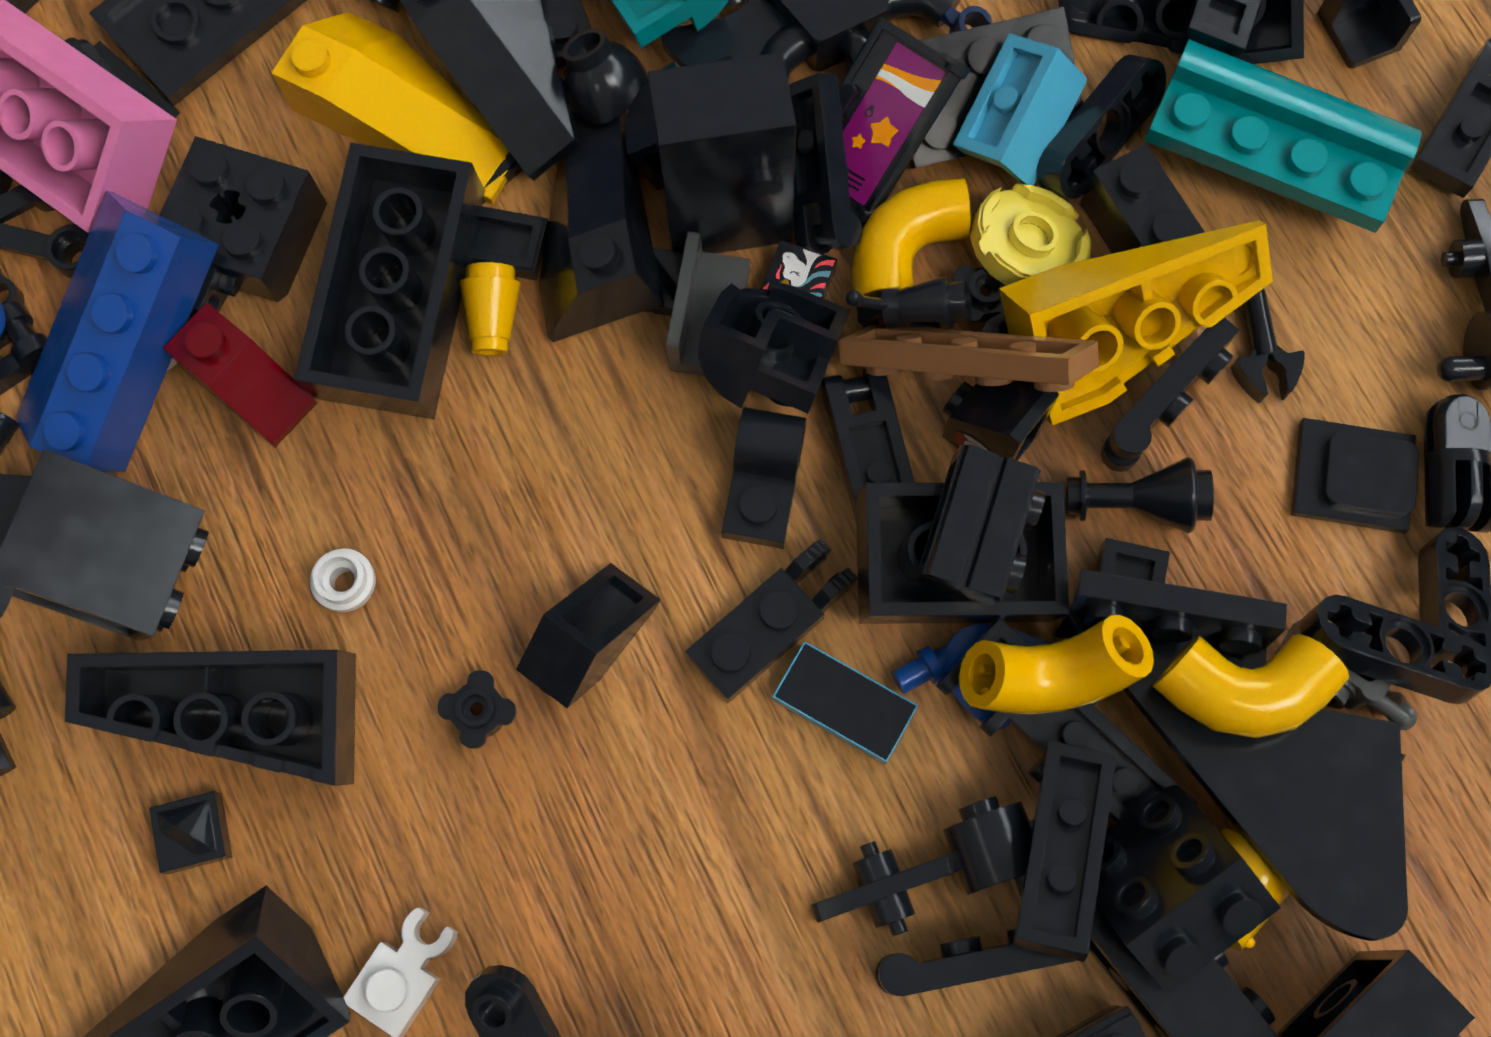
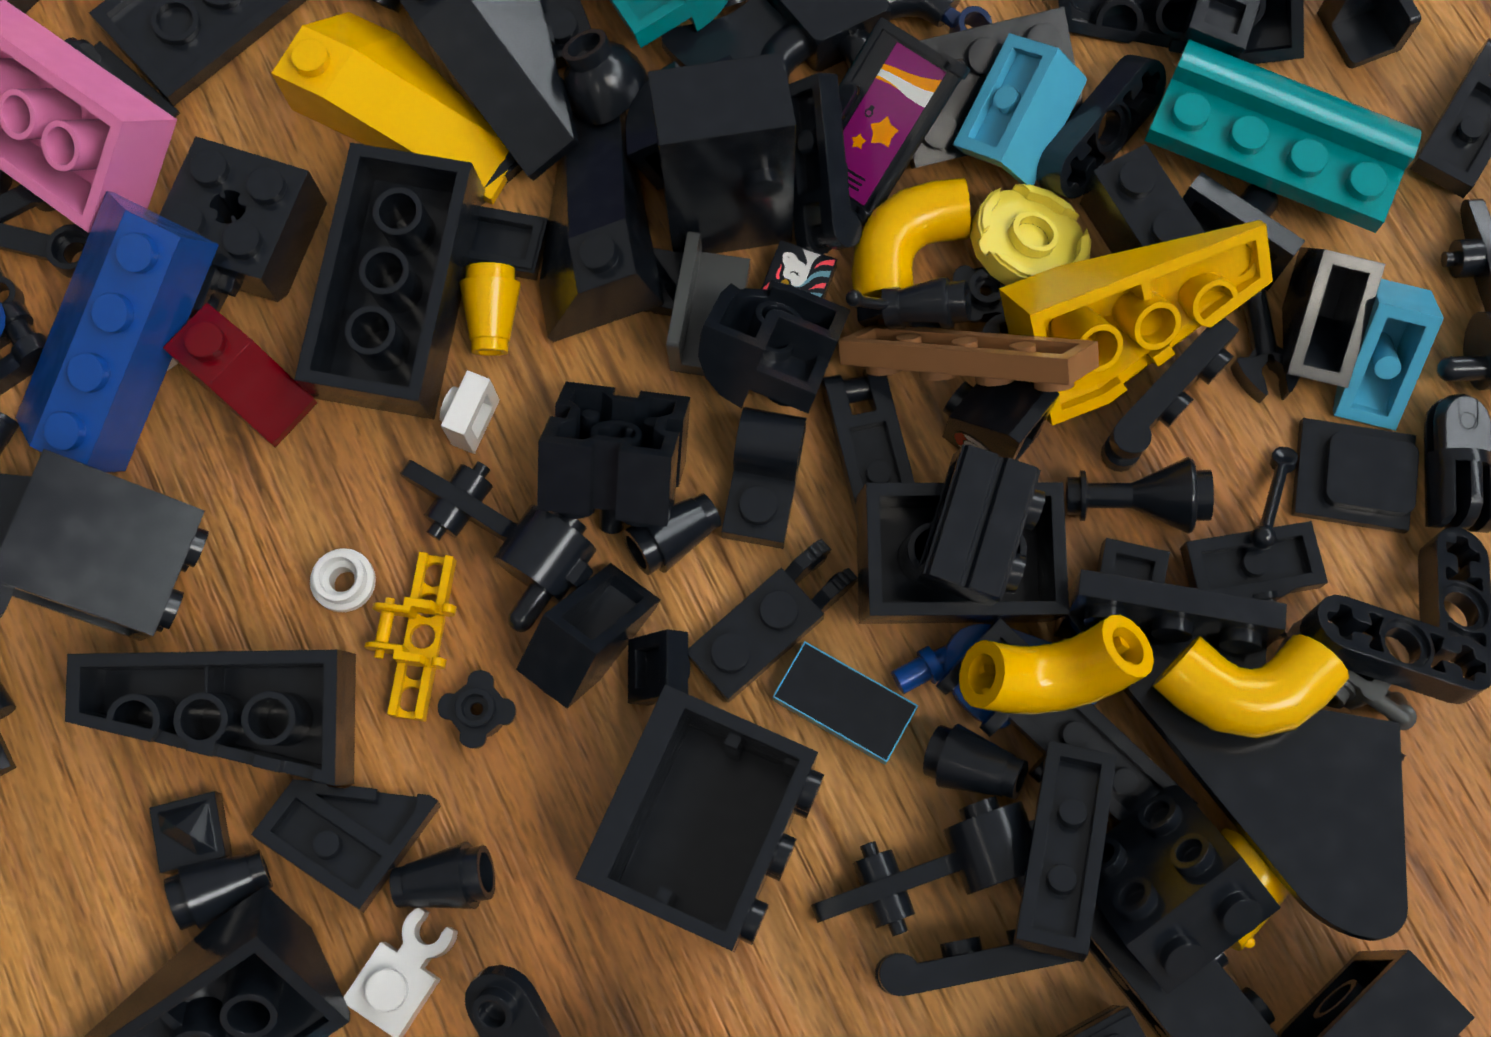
none -> black cone [164,849,273,930]
none -> black wing [251,779,441,913]
none -> yellow piece [364,552,457,722]
none -> black cone [389,841,495,909]
none -> black piece [400,460,596,632]
none -> white plate [440,370,500,454]
none -> black brick [537,381,690,534]
none -> black container [575,684,824,953]
none -> black cone [623,493,721,575]
none -> black plate [628,629,690,706]
none -> black cone [923,724,1028,799]
none -> black plate [1180,521,1328,641]
none -> black tile [1183,172,1305,291]
none -> black hinge [1250,447,1298,550]
none -> black slope [1282,247,1386,388]
none -> medium azure slope [1333,279,1444,431]

